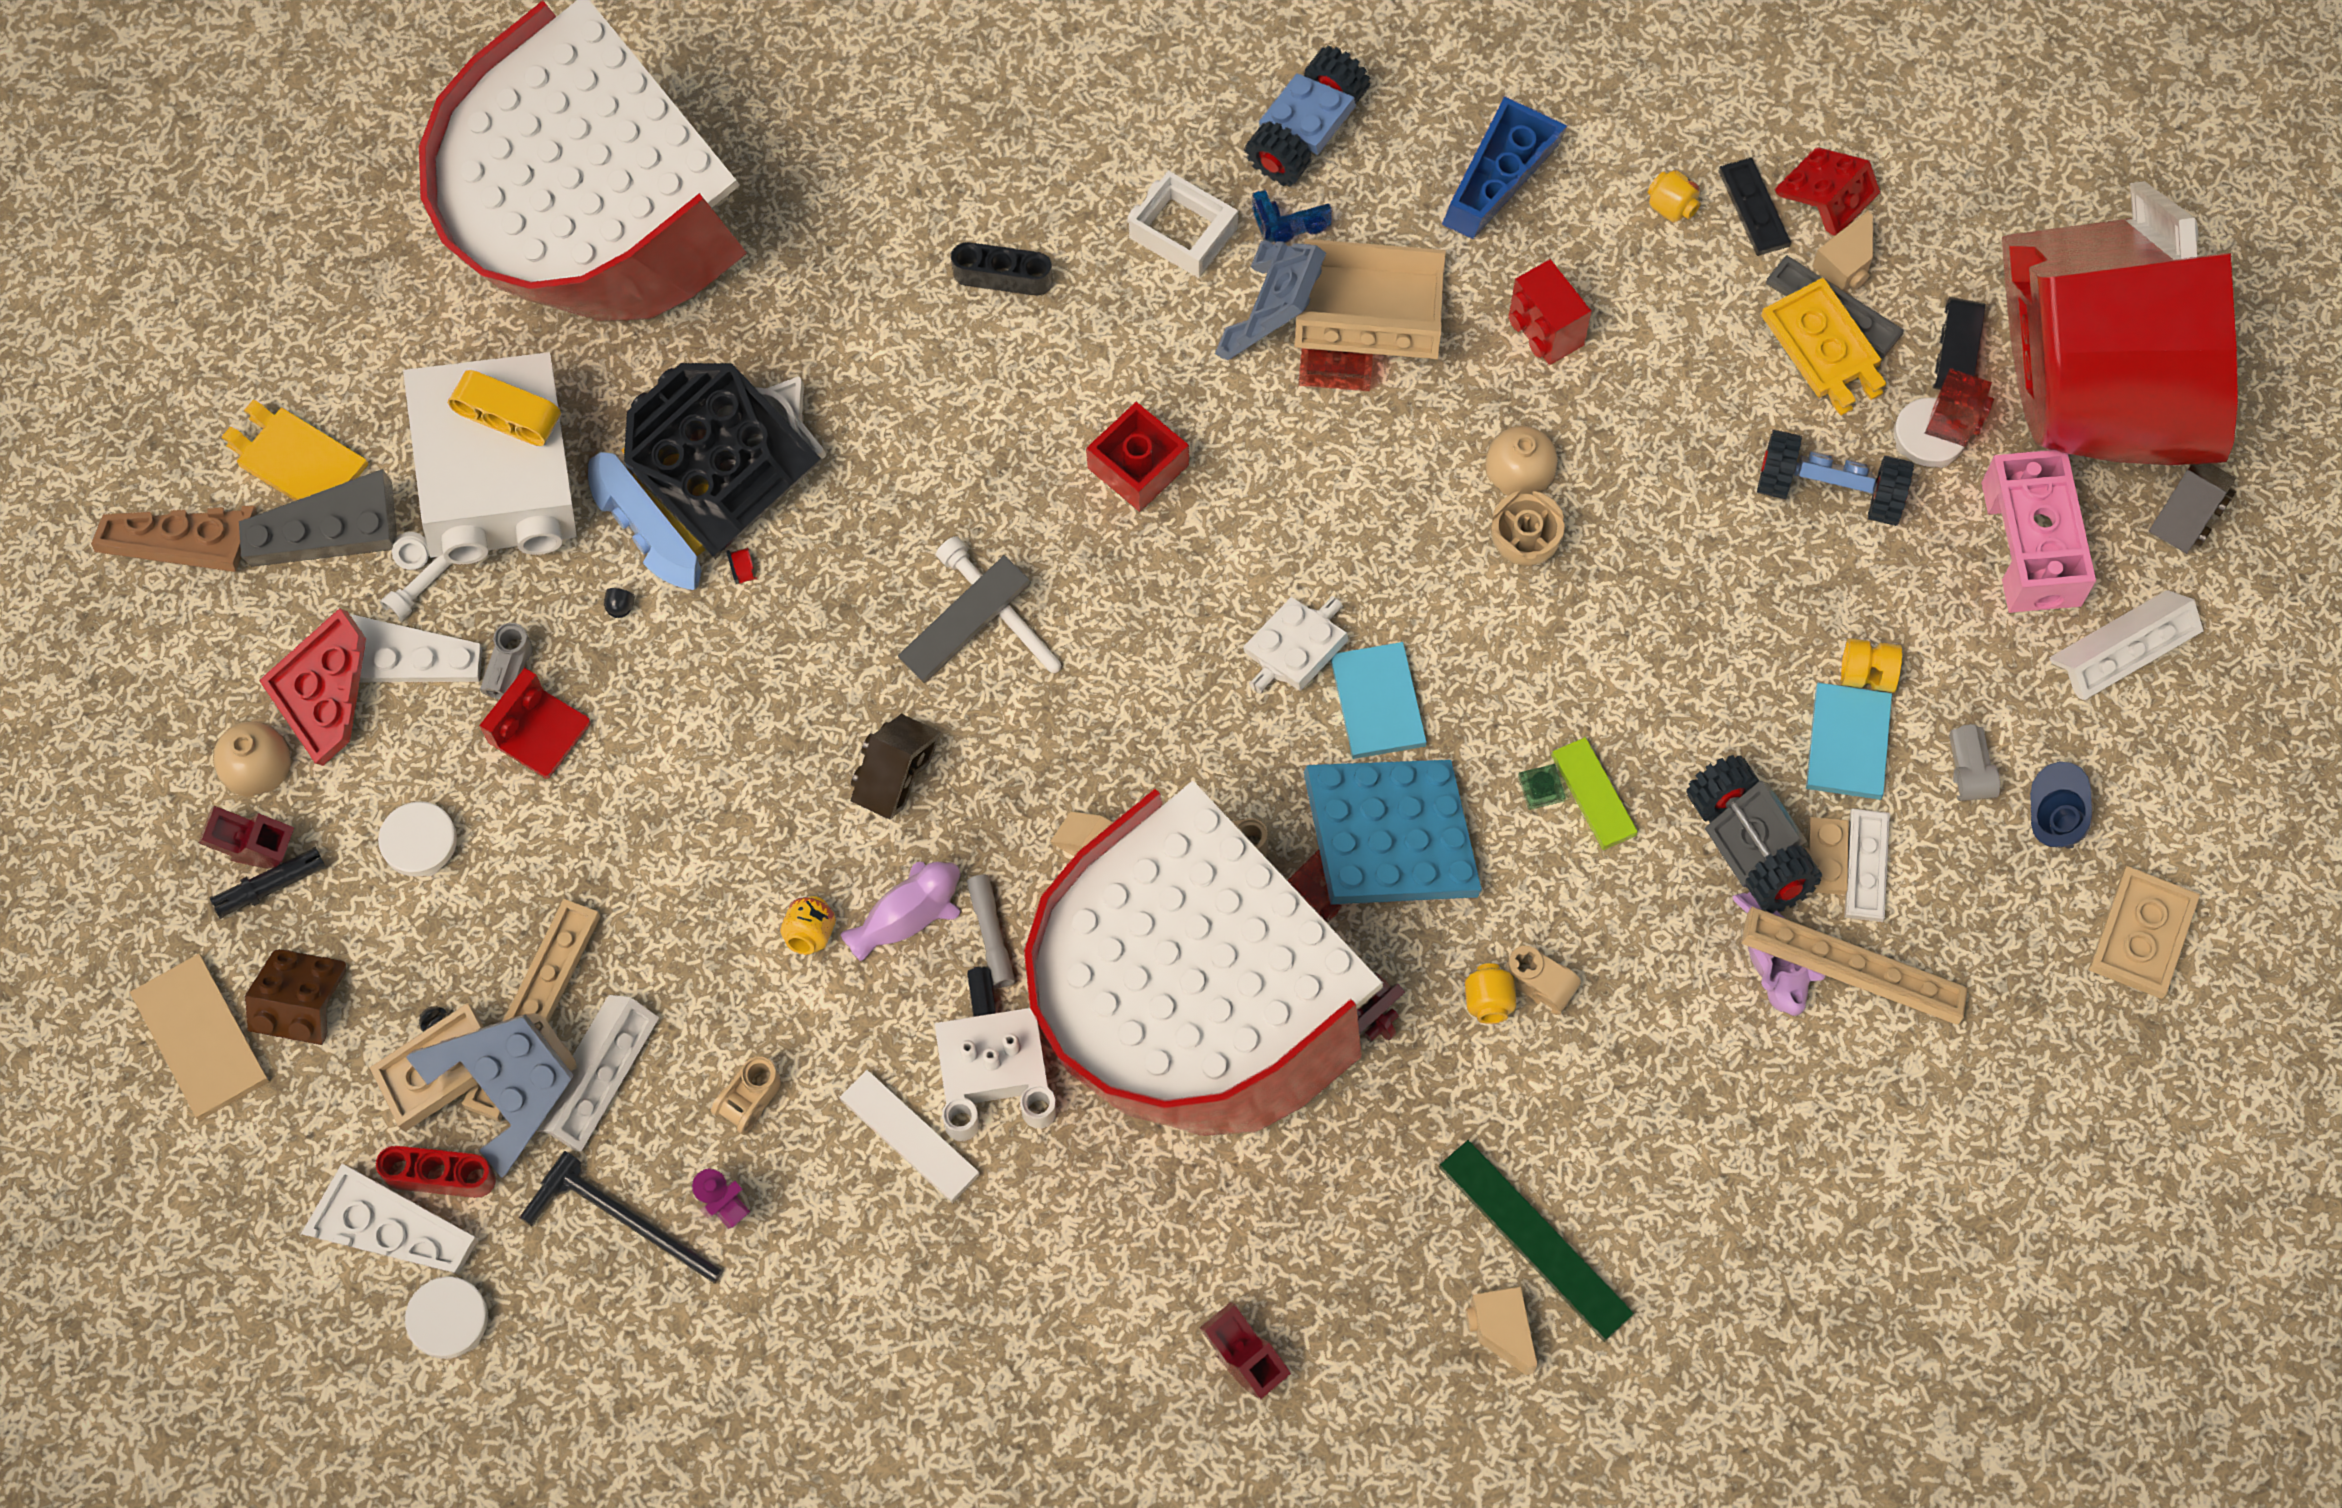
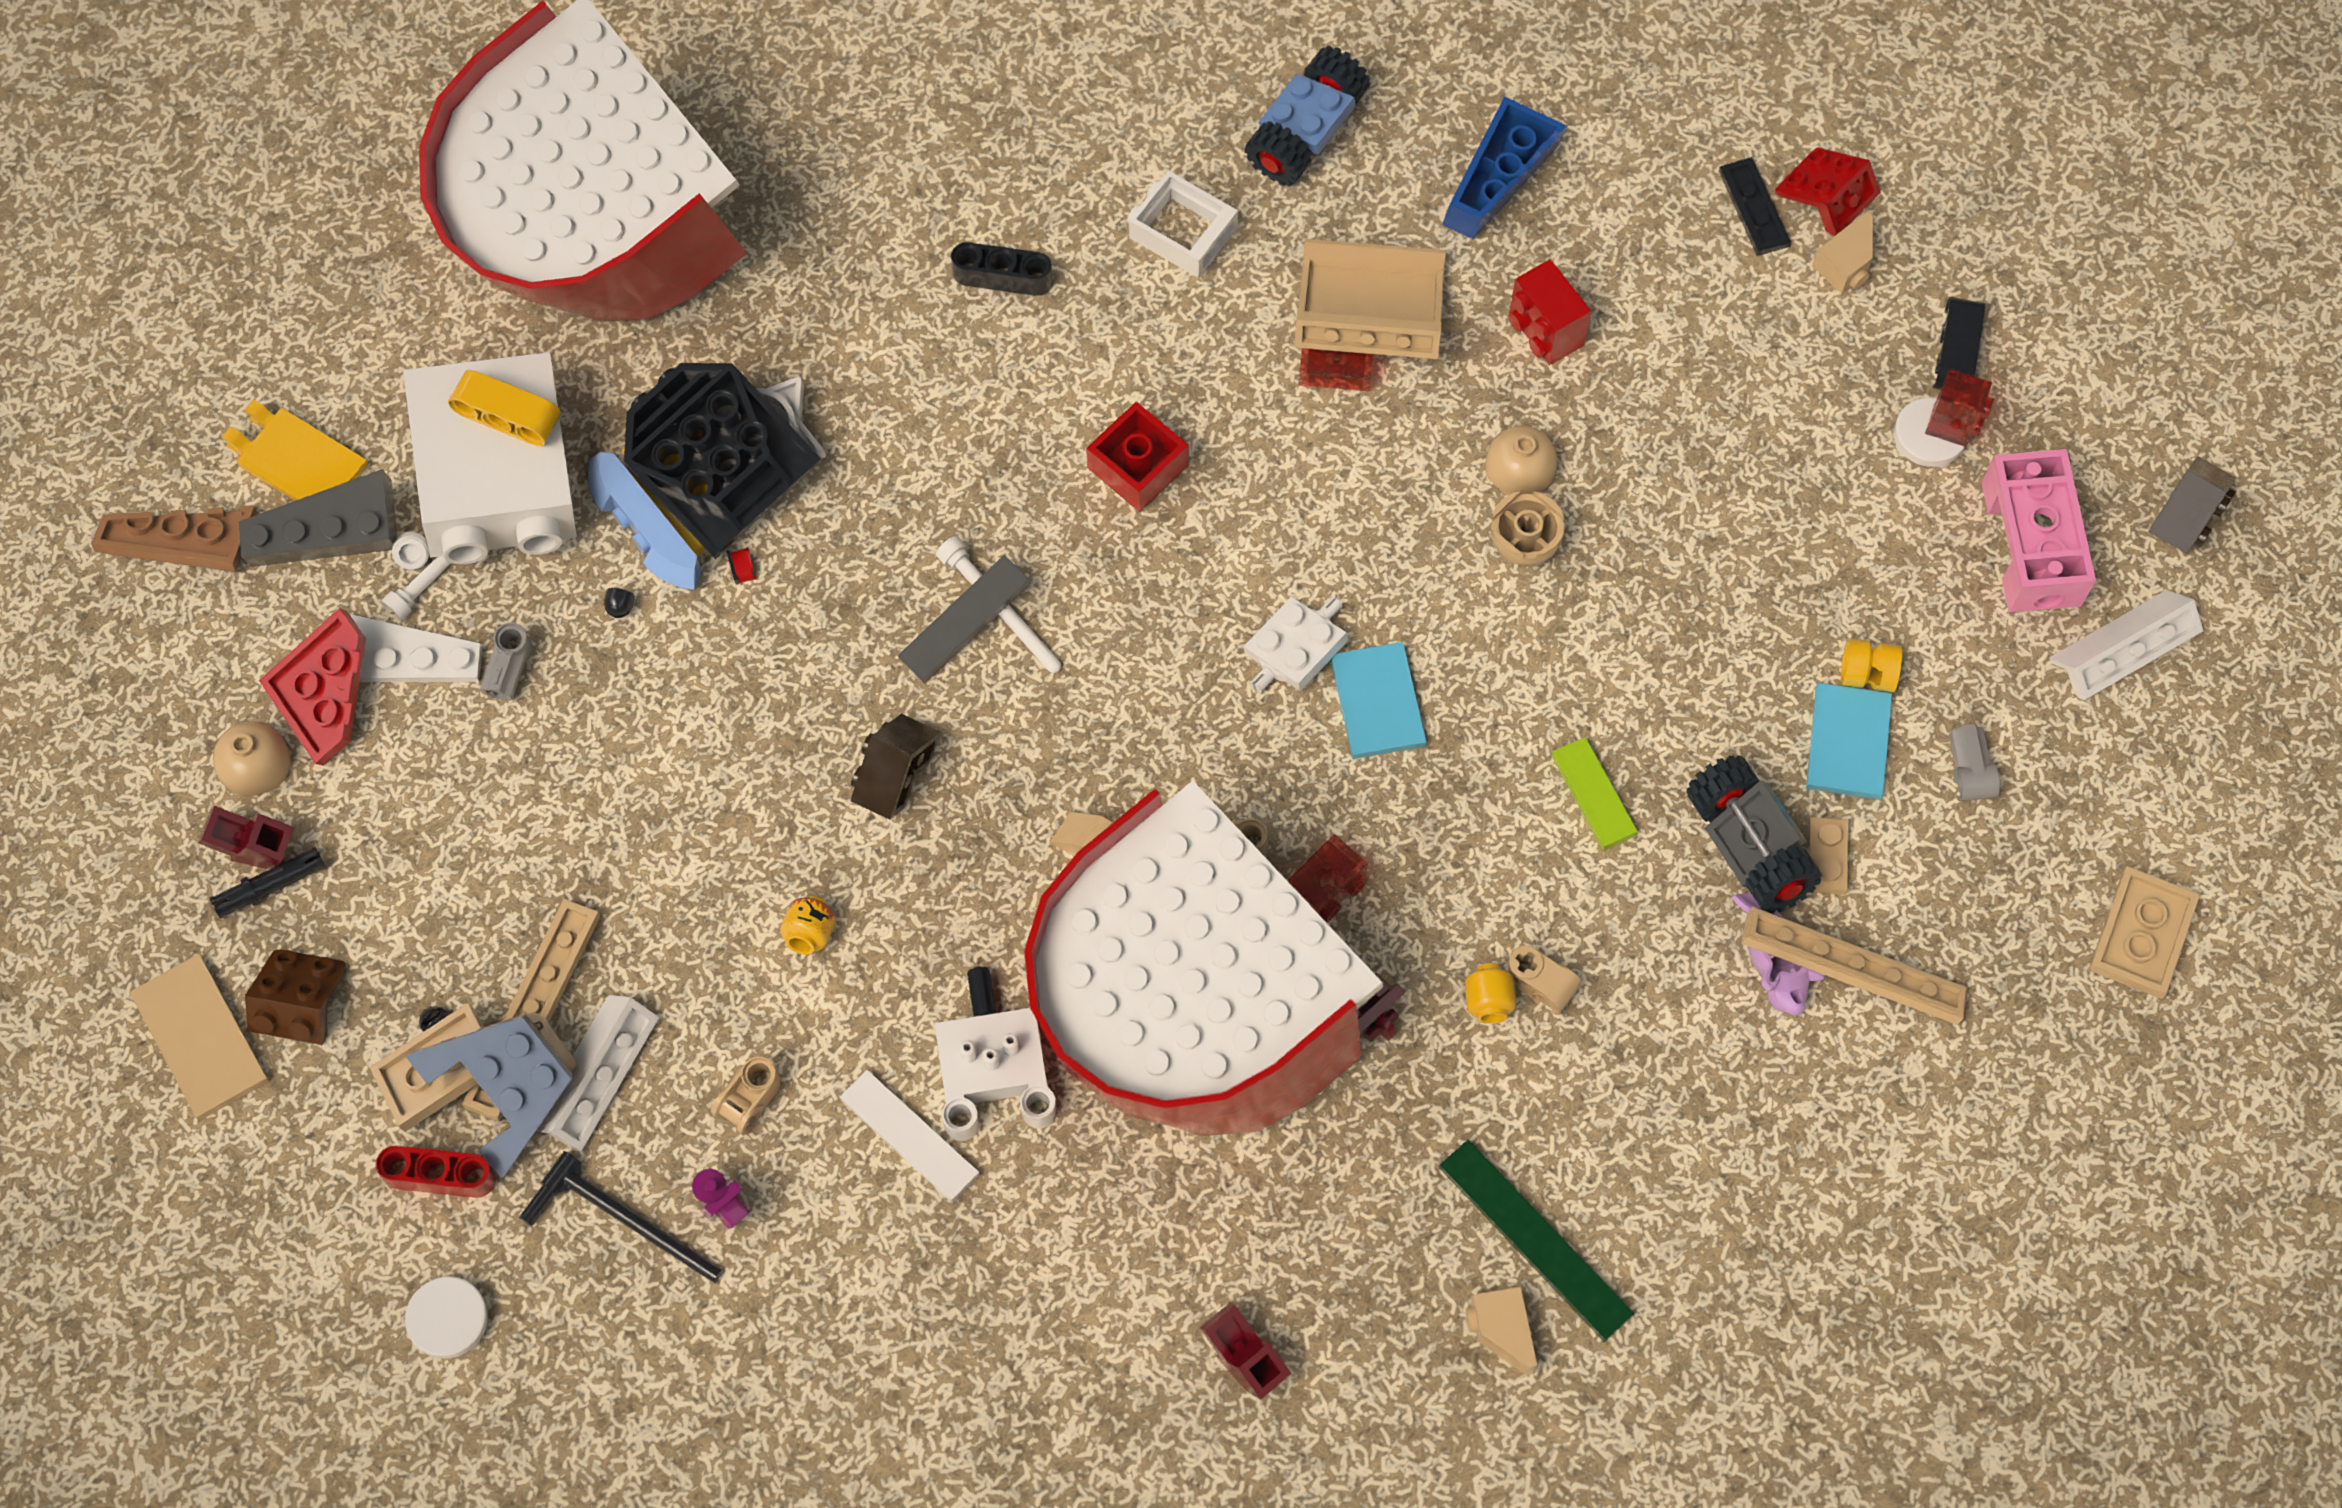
white wing [301,1164,479,1274] -> none
white tile [378,802,457,877] -> none
red bracket [479,667,591,779] -> none
lavender animal [840,862,960,961] -> none
light grey piece [967,874,1015,989] -> none
sand blue wing [1215,240,1326,360] -> none
clear blue bracket [1252,189,1332,243] -> none
dark azure plate [1304,760,1482,904] -> none
clear green plate [1518,764,1566,810] -> none
yellow head [1648,170,1701,222] -> none
black plate [1757,429,1914,526] -> none
yellow tile [1761,277,1886,416] -> none
dark grey tile [1765,255,1904,359] -> none
white tile [1844,809,1890,922] -> none
red piece [2002,181,2238,466] -> none
dark blue piece [2030,761,2092,849] -> none

